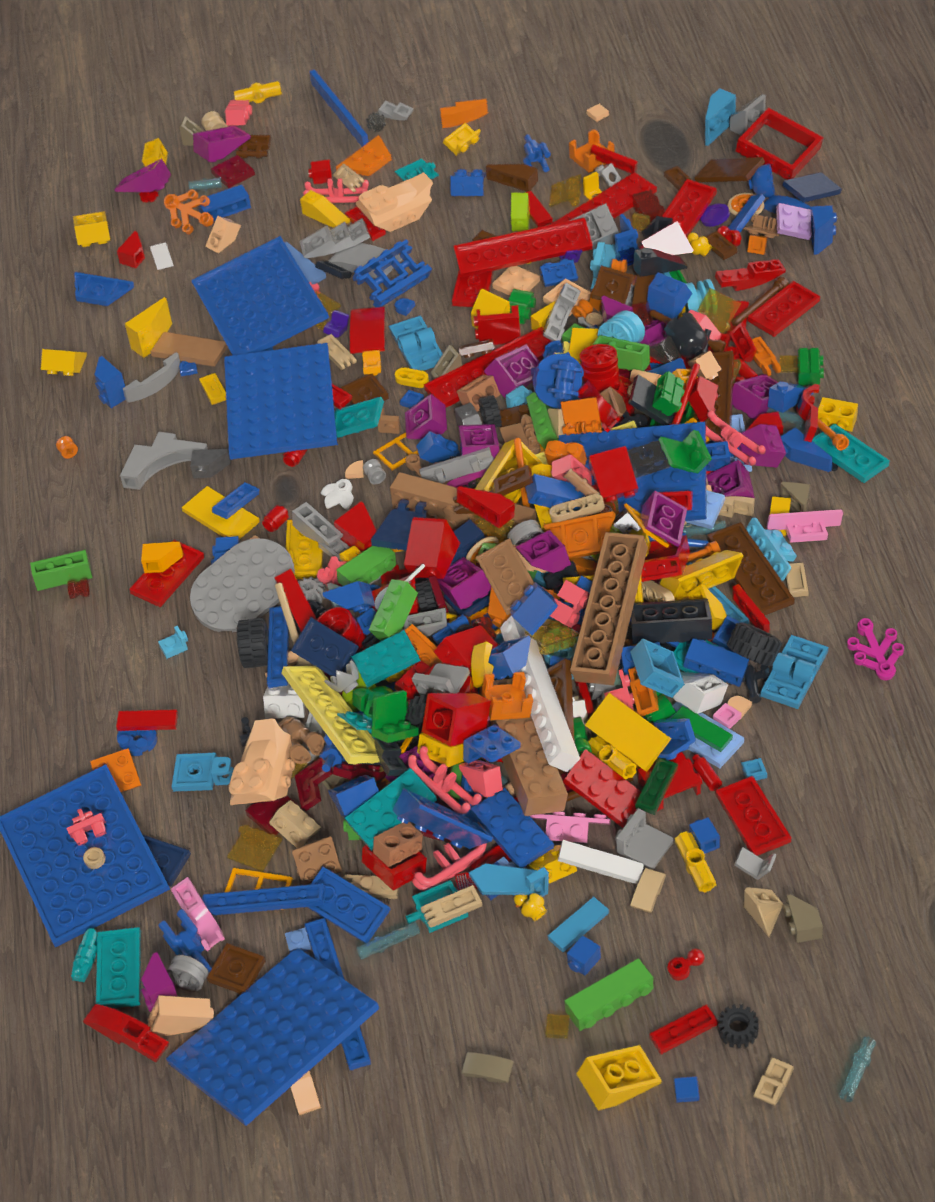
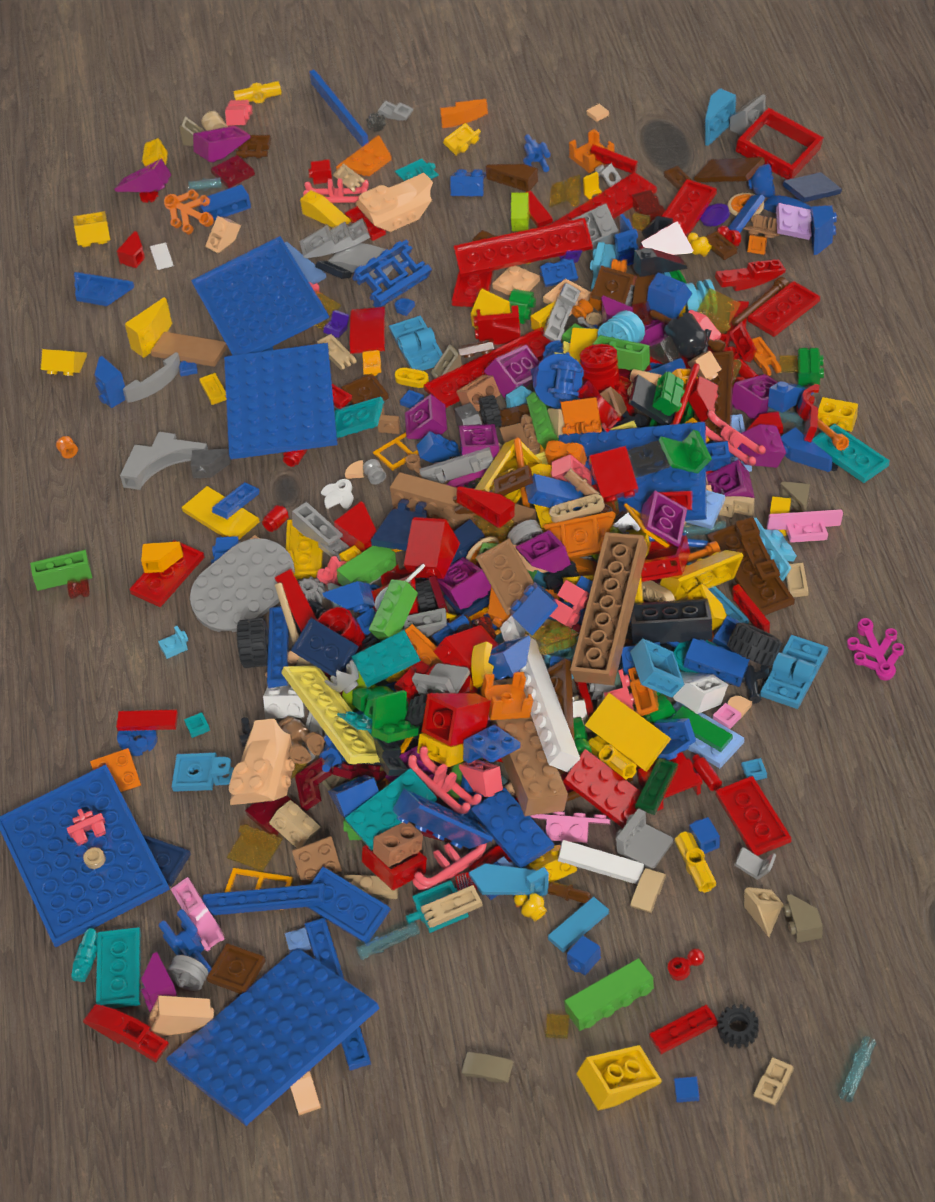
none -> teal plate [184,712,210,738]
none -> reddish brown axle [548,881,591,904]
none -> reddish brown slope [735,517,780,581]

